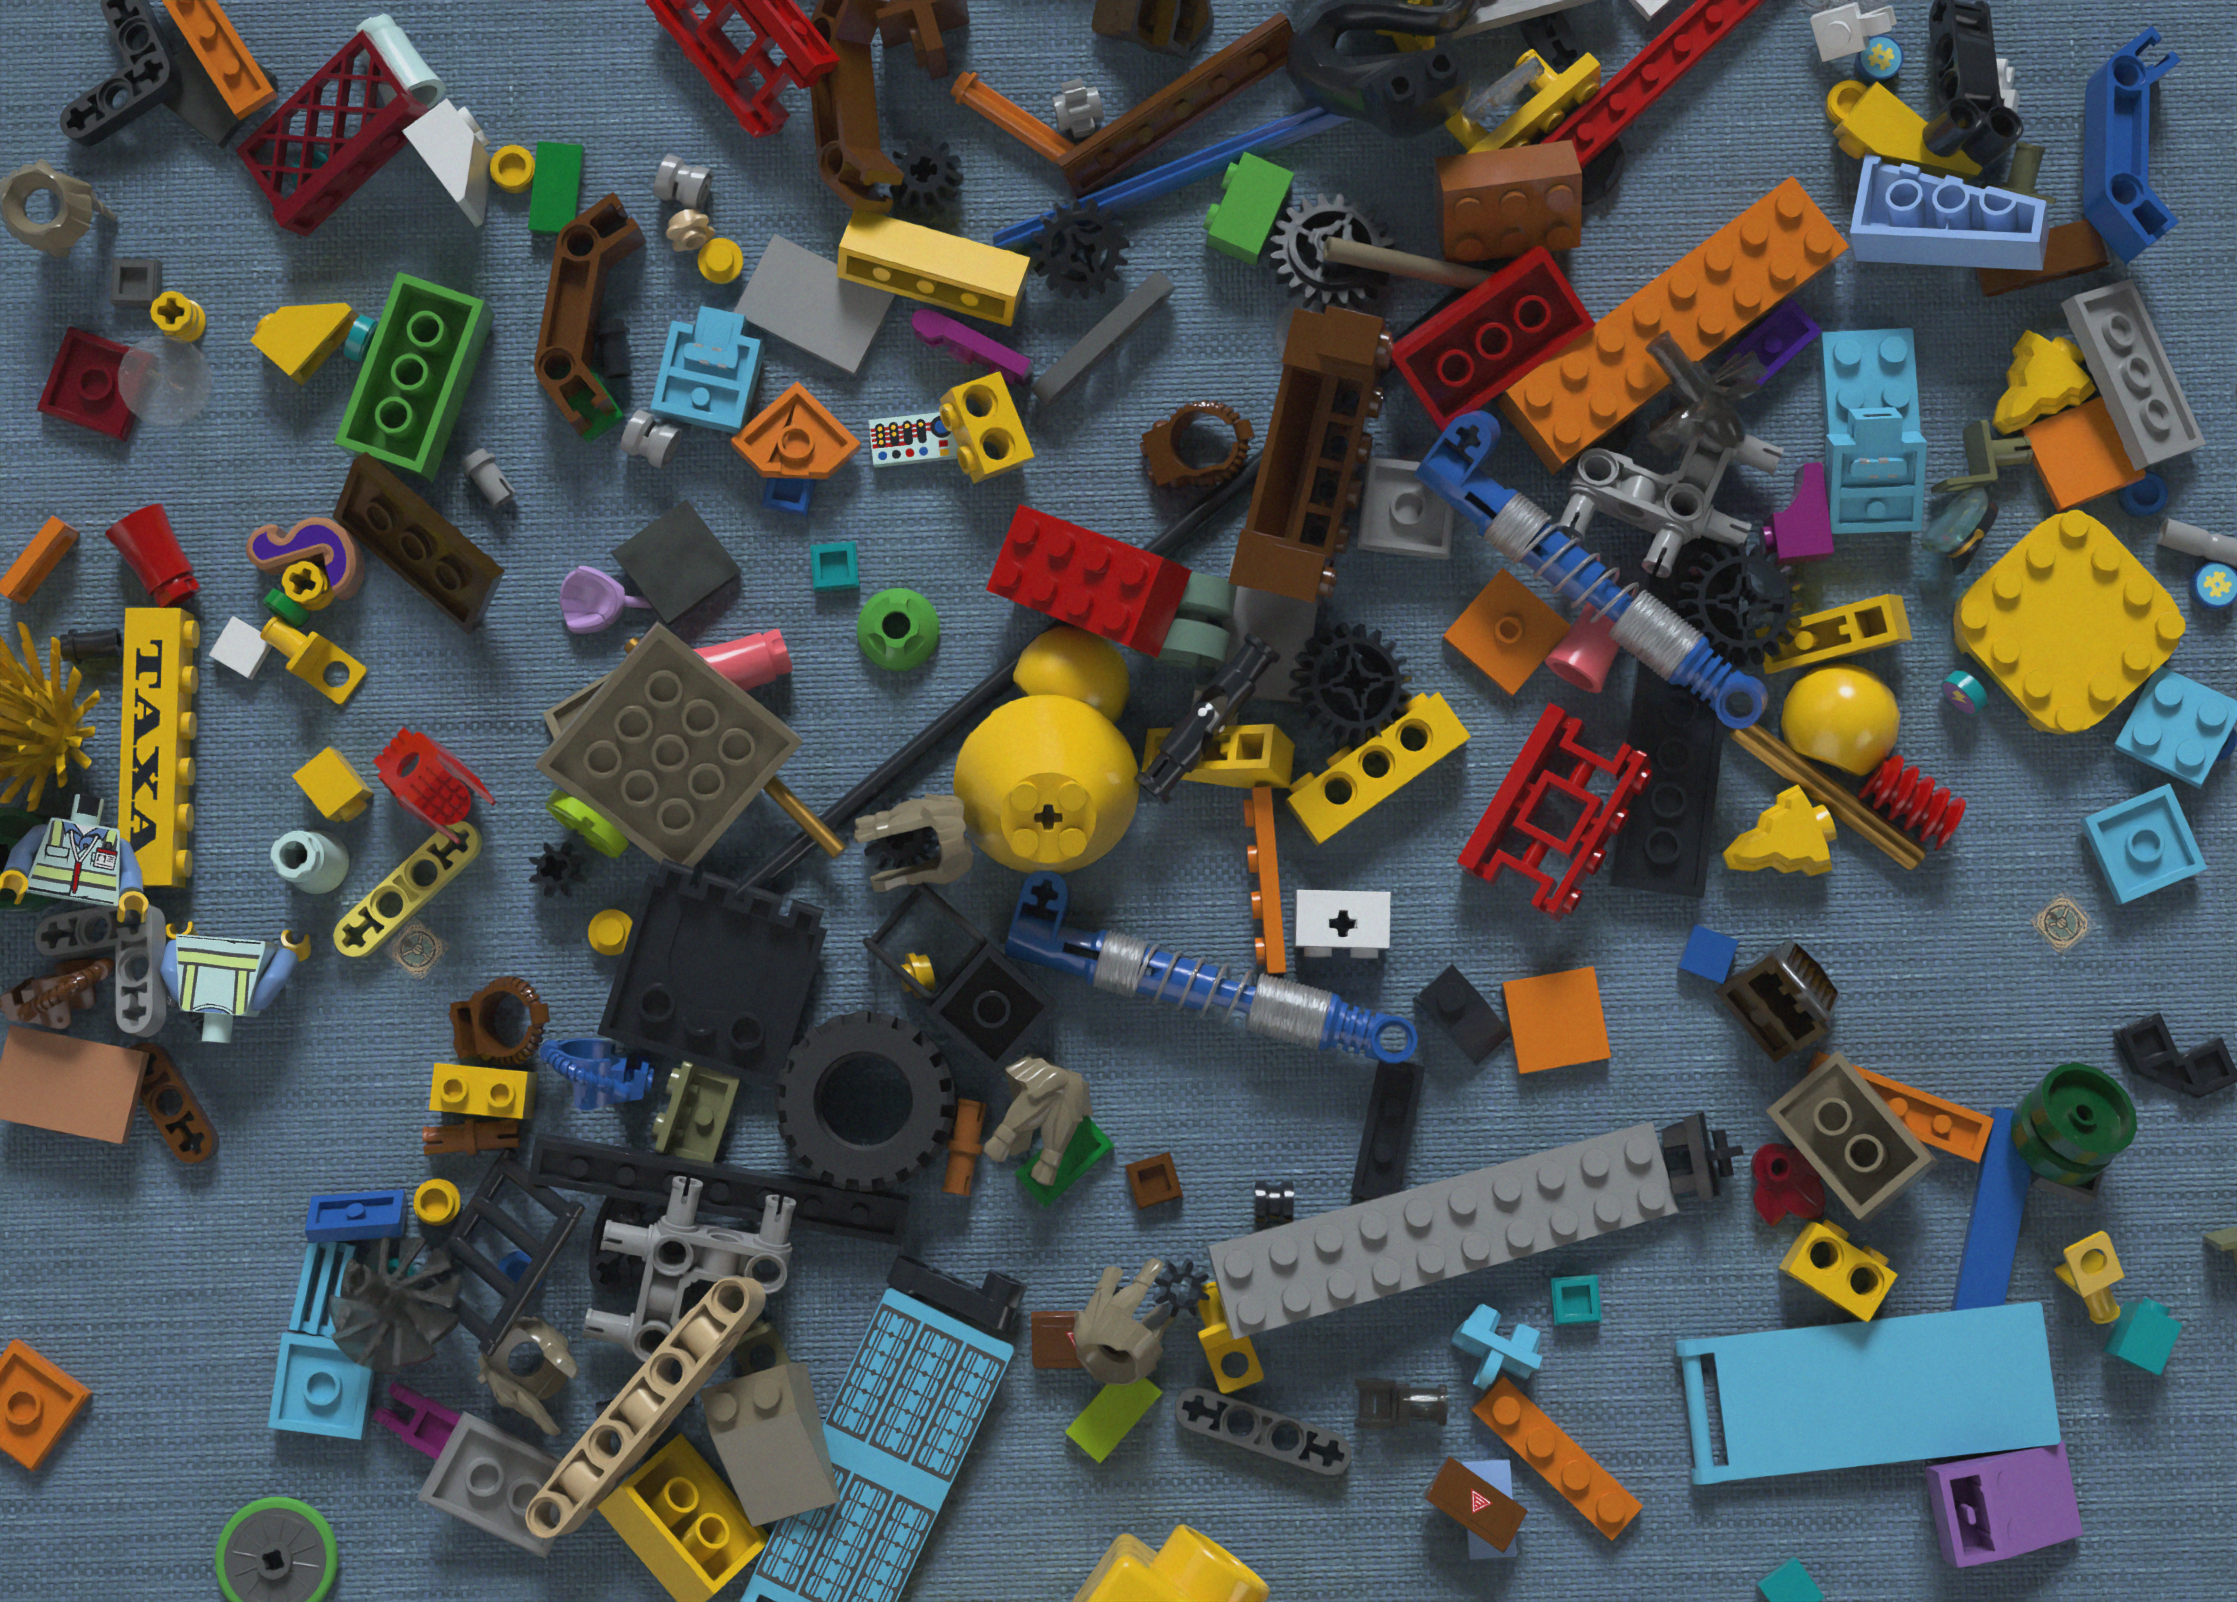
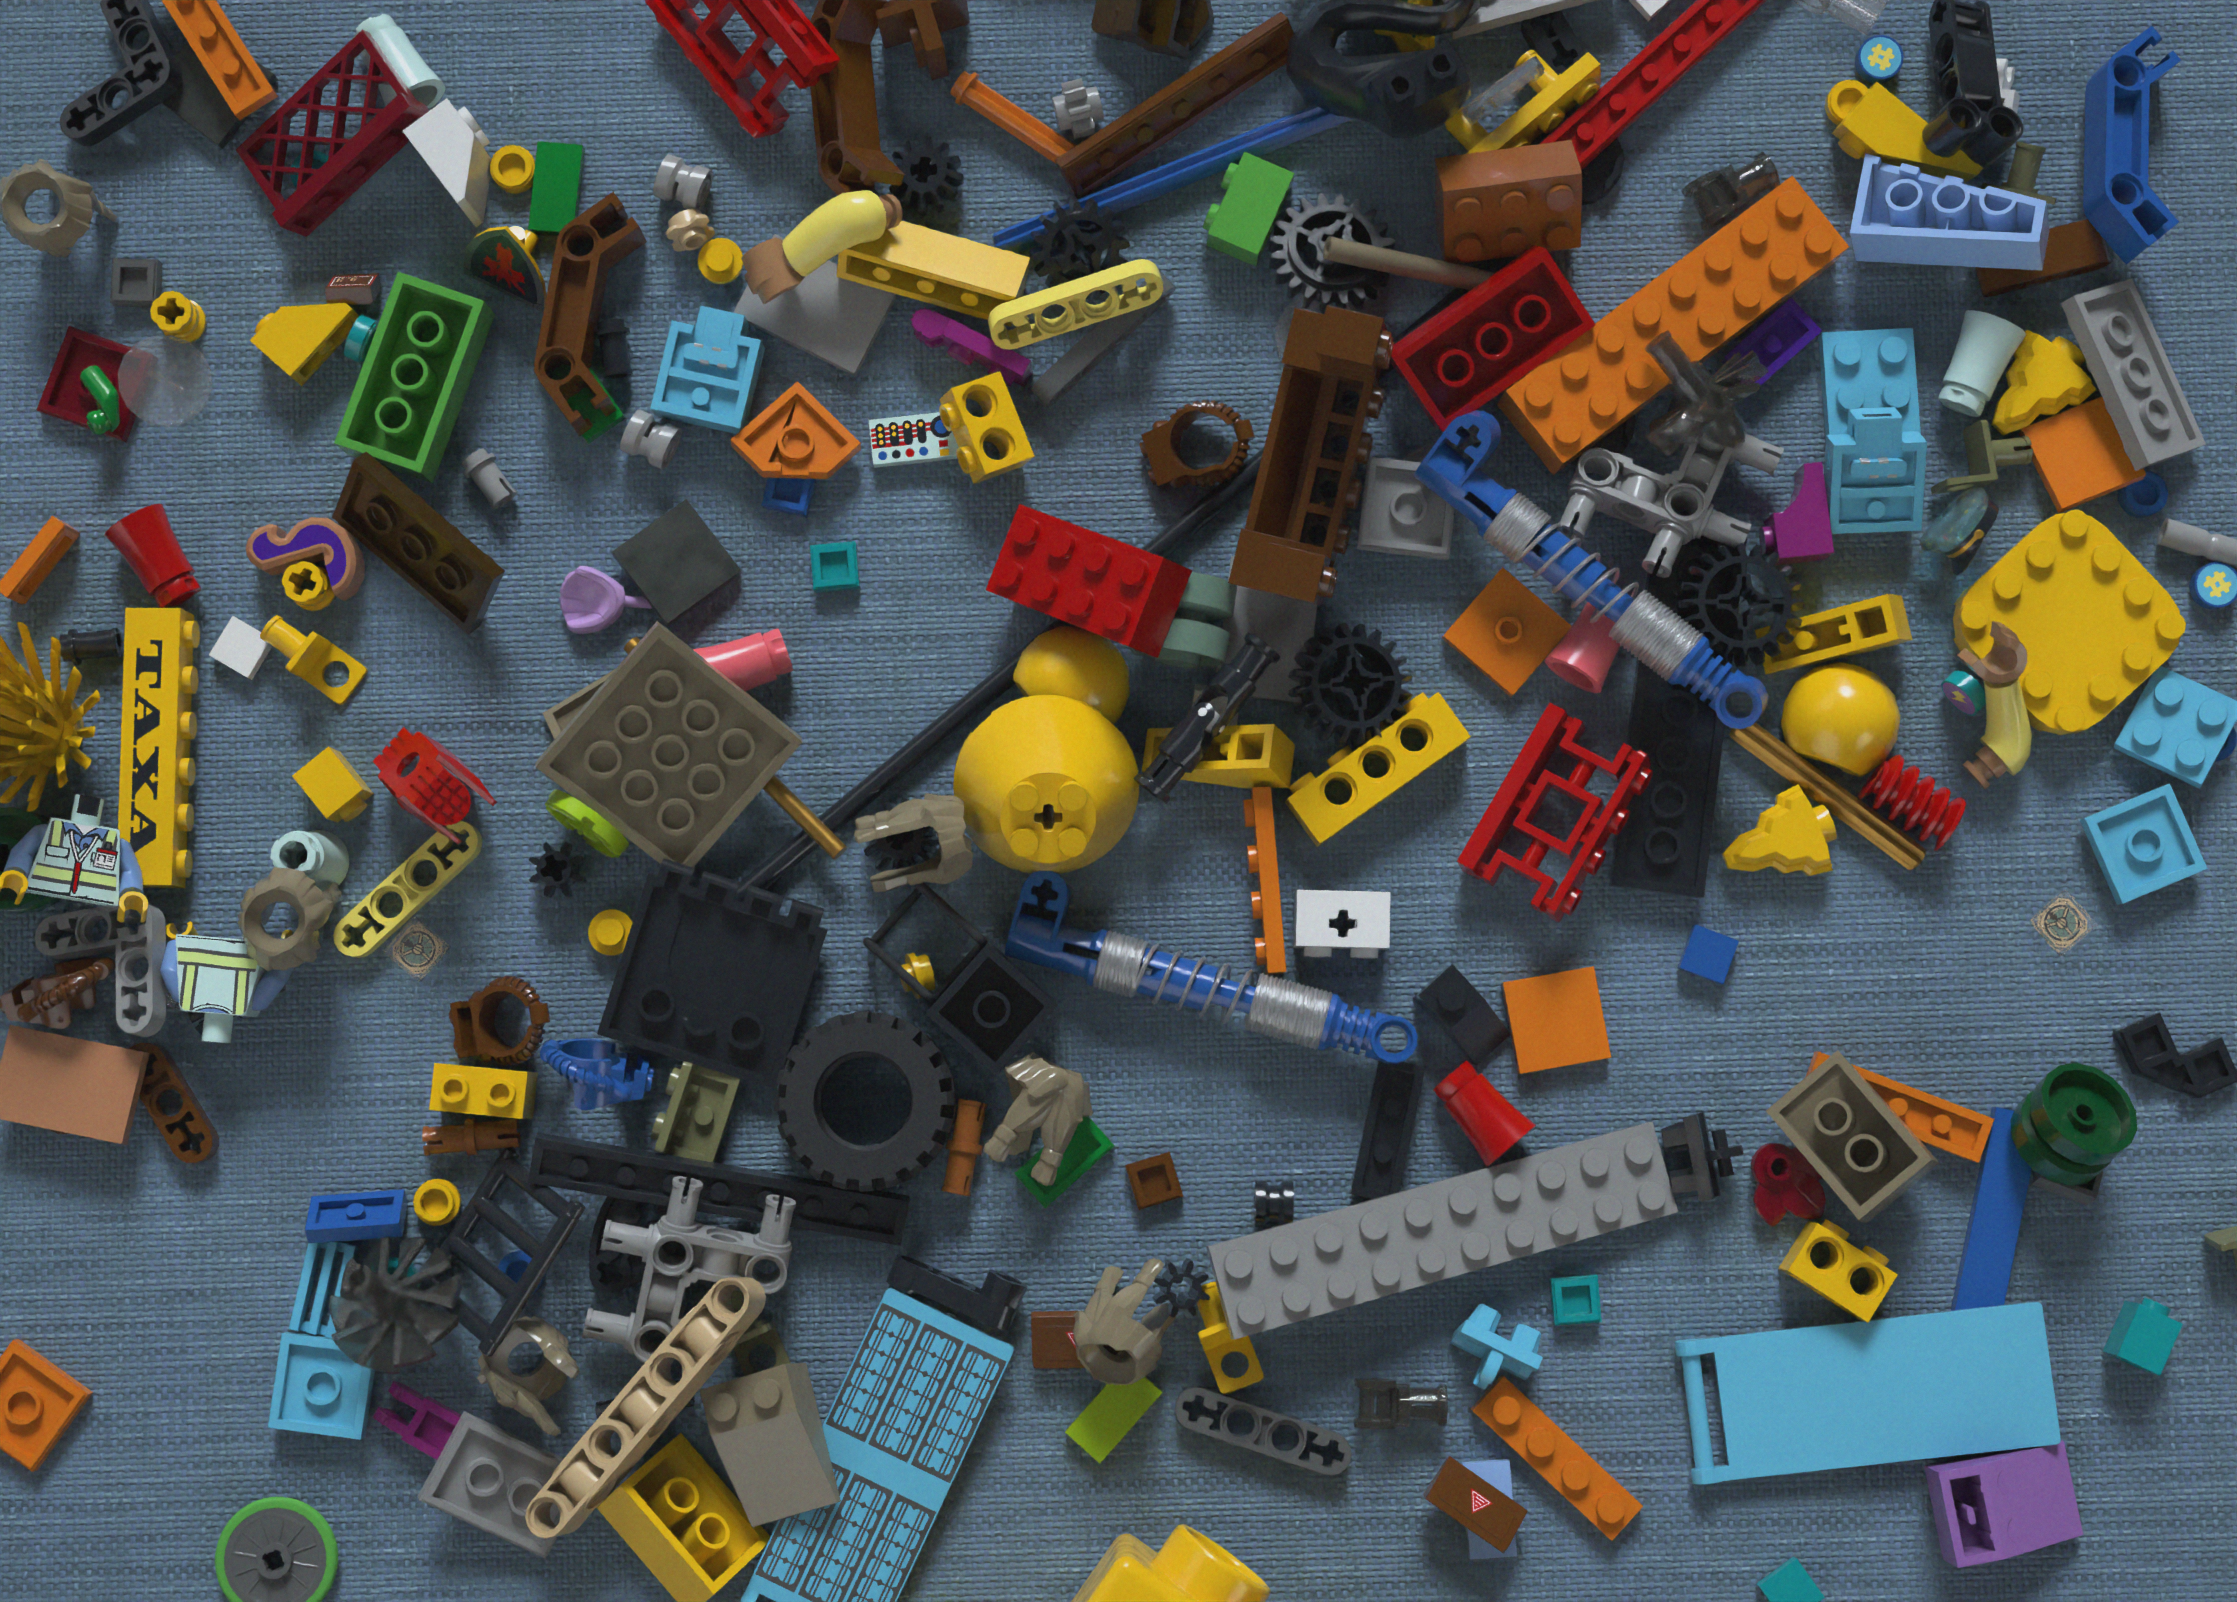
green tile [263,588,310,629] -> none
bright green piece [857,588,940,672] -> none
dark brown piece [1714,940,1839,1063] -> none
white plate [1810,2,1897,62] -> none
yellow bracket [2054,1231,2125,1324] -> none
none -> green arm [80,366,120,435]
none -> dark tan piece [237,867,342,971]
none -> reddish brown tile [325,273,381,305]
none -> shield [463,226,547,312]
none -> light yellow piece [741,190,902,304]
none -> light yellow beam [988,259,1164,350]
none -> red plant [1433,1060,1536,1168]
none -> clear smoke connector [1681,151,1780,231]
none -> light aqua plant [1938,310,2026,417]
none -> piece [1957,621,2032,790]

